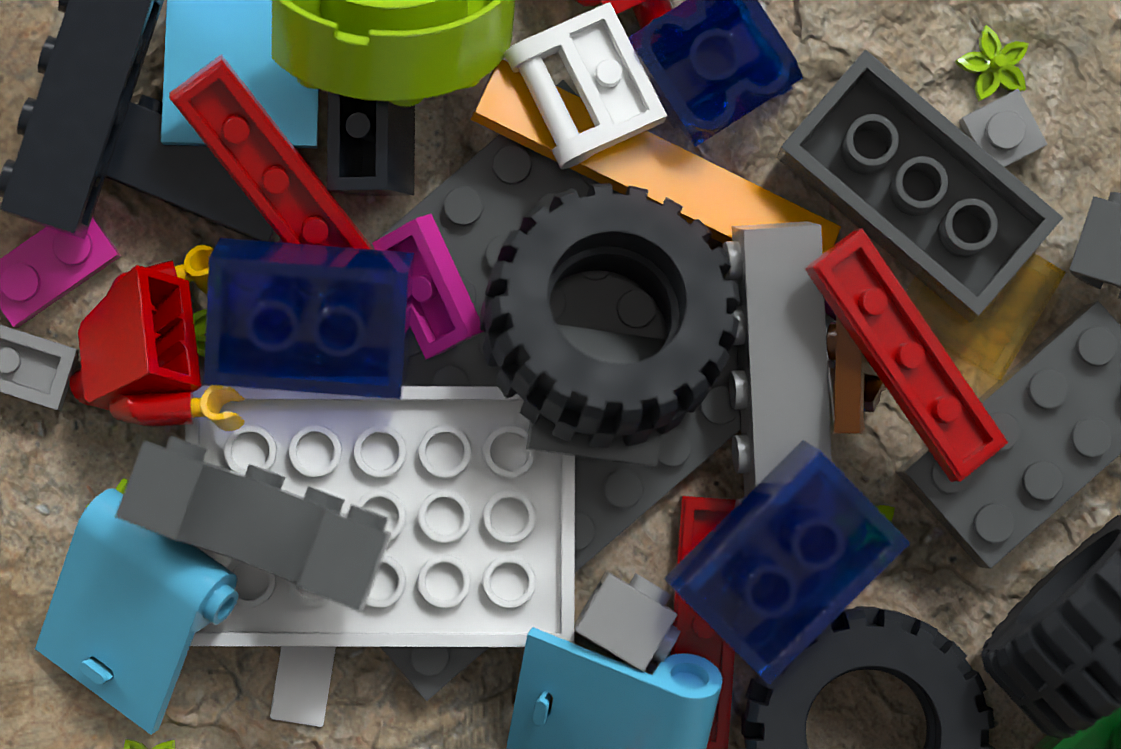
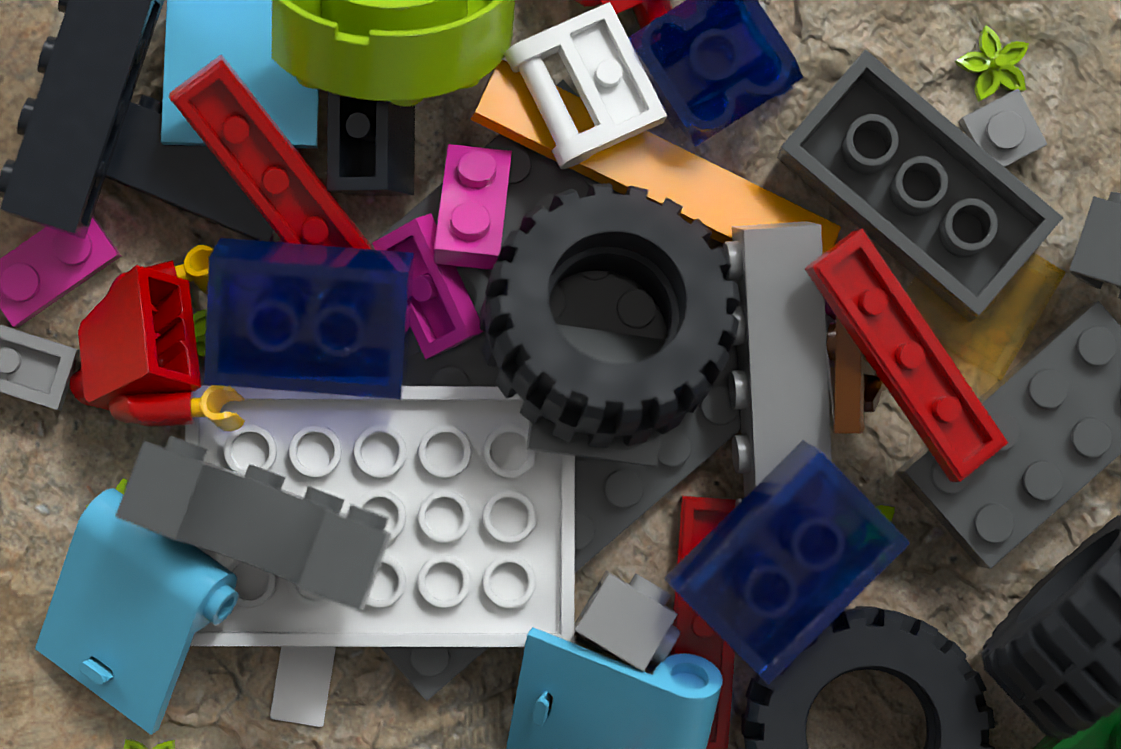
none -> dark pink plate [433,144,512,270]

